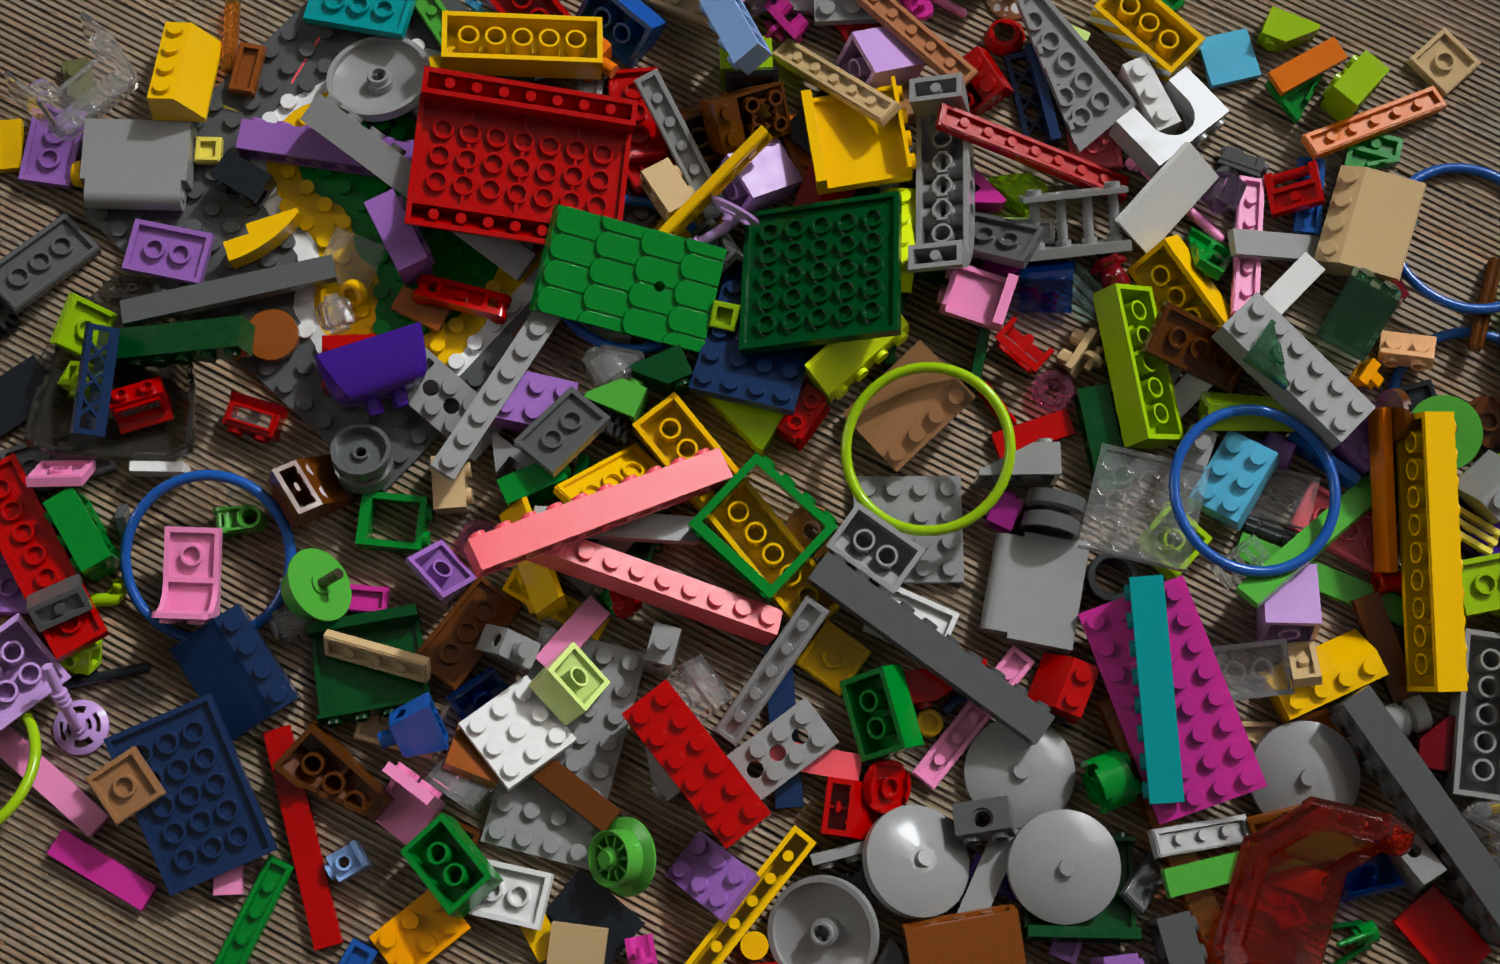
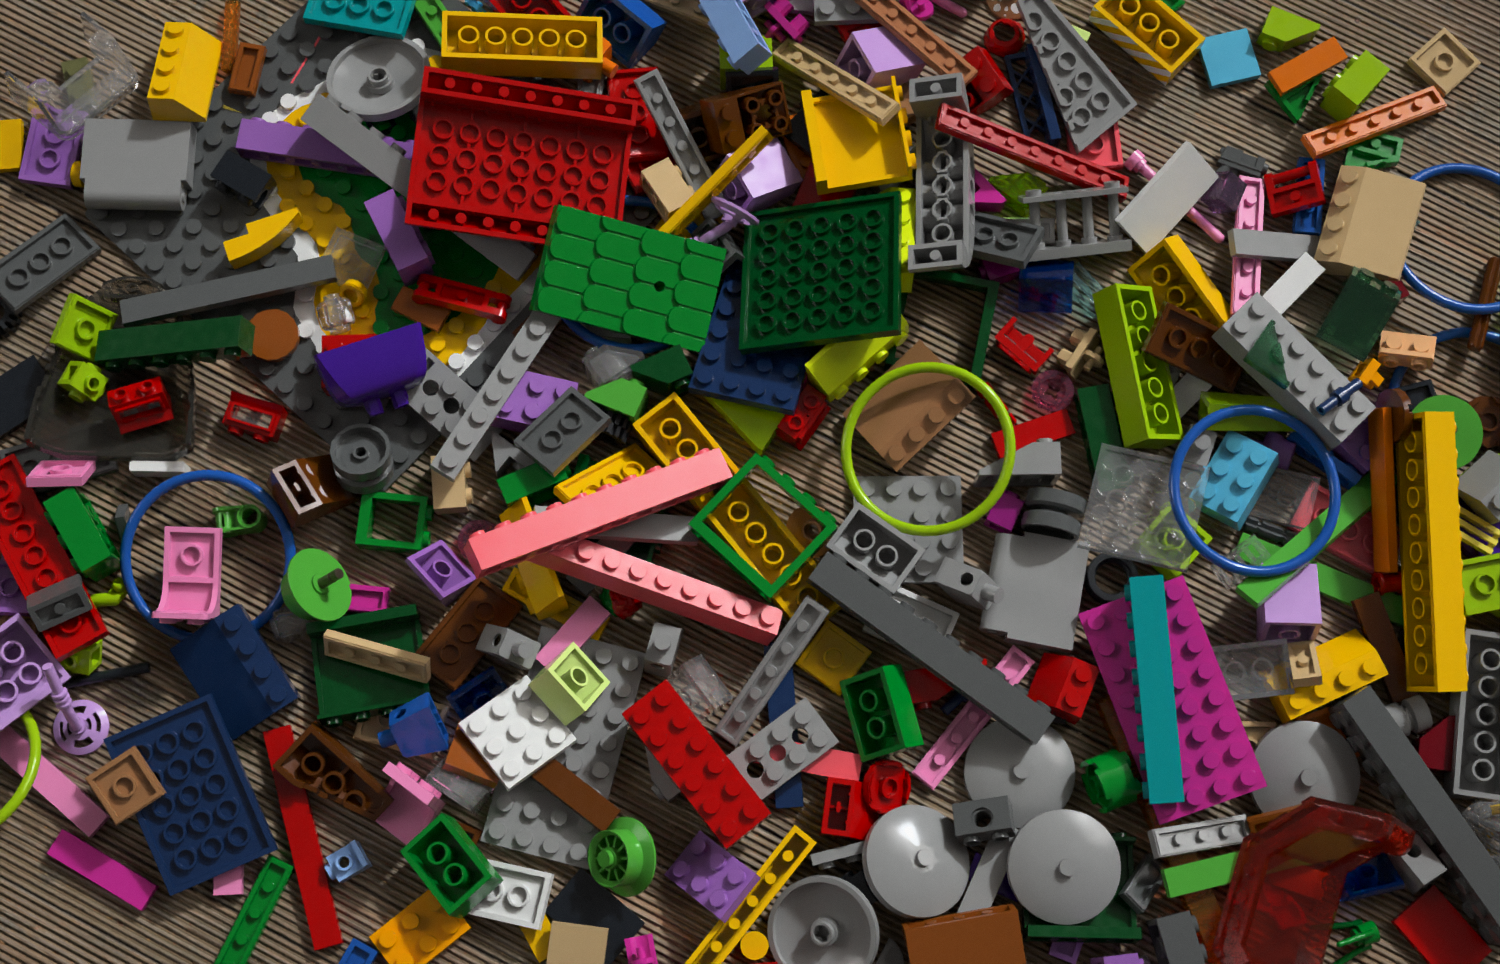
dark blue fence [70,323,120,437] -> none
medium lavender plate [122,218,215,285] -> none
light yellow tile [194,136,224,165] -> none
lime slope [709,300,741,332] -> none
yellow tile [917,709,943,738] -> none
bright pink panel [936,266,1019,332] -> none
dark red animal [1090,252,1130,289] -> none
arch [1108,67,1229,178] -> none
white brick [1117,54,1181,135] -> none
green wing [1186,227,1233,281] -> none
none -> light grey torso [933,557,1004,610]
none -> dark blue bar [1316,378,1363,416]

